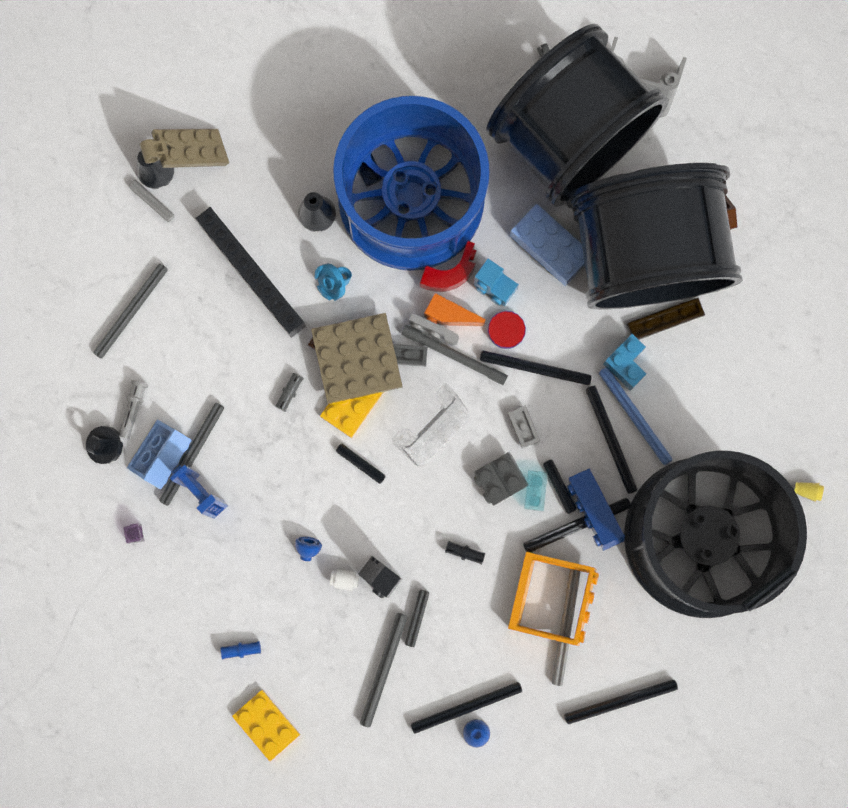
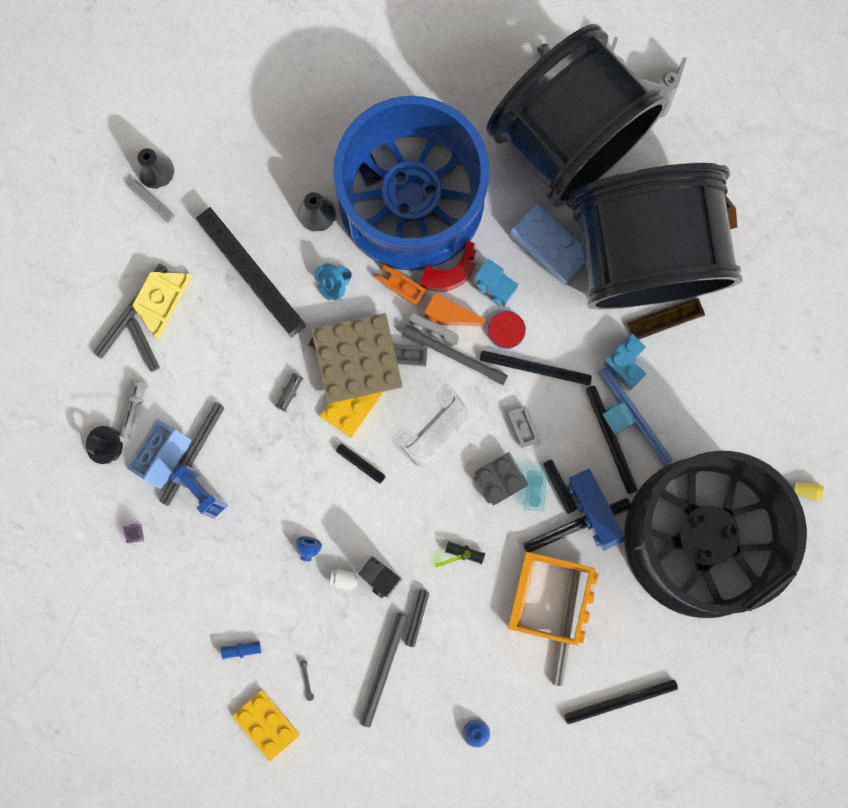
dark tan hinge [139,129,229,168] -> none
black axle [411,682,522,734] -> none
none -> dark grey axle [127,319,160,372]
none -> light yellow wing [132,272,192,339]
none -> dark grey hinge [300,660,314,701]
none -> orange hinge [373,263,427,307]
none -> clear neon green hinge [435,551,471,568]
none -> medium azure brick [603,402,636,434]

